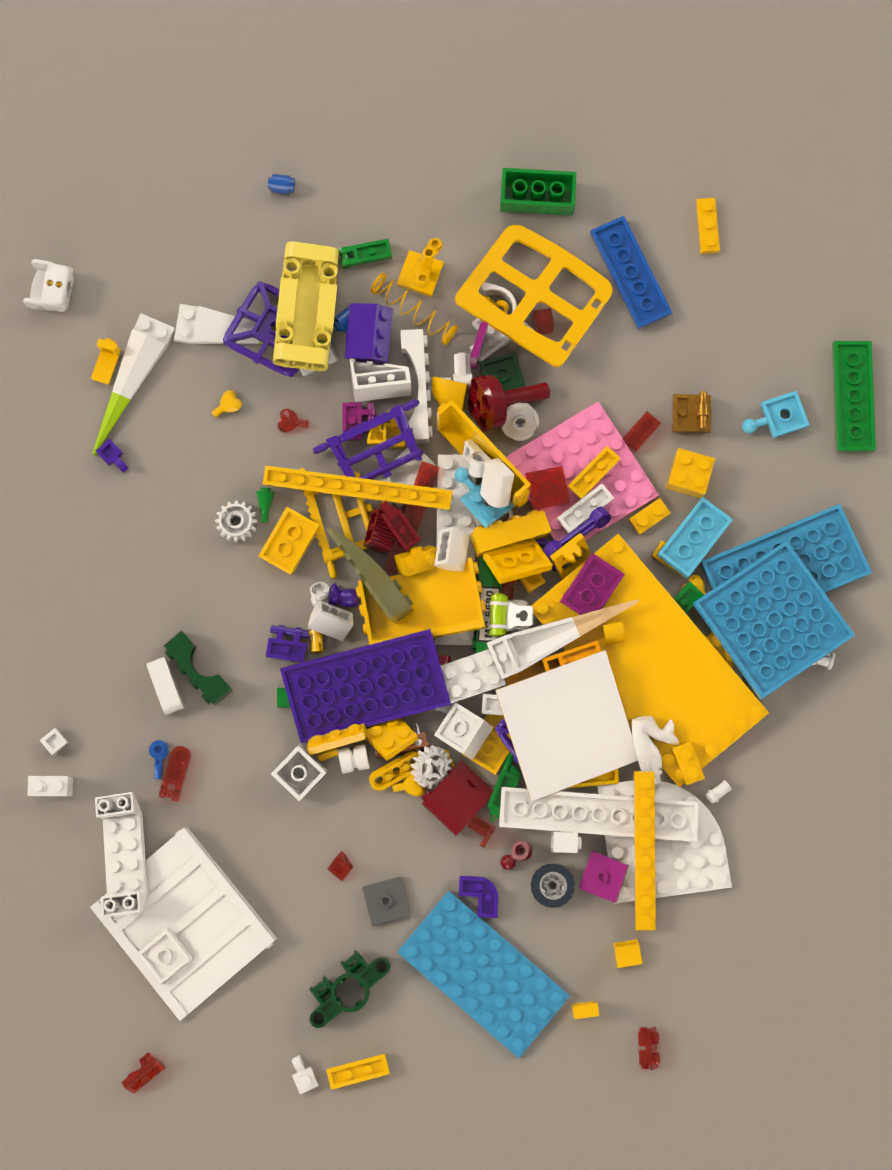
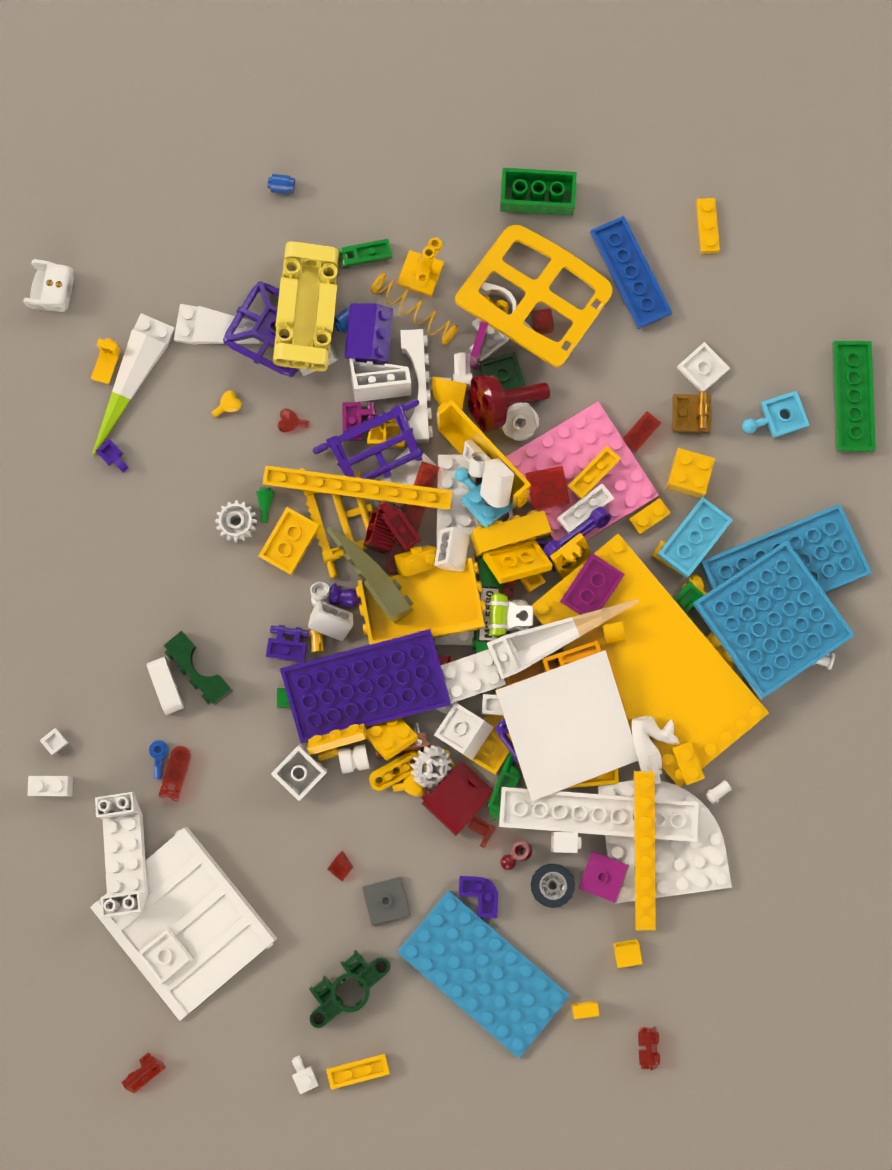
none -> white tile [677,342,730,392]

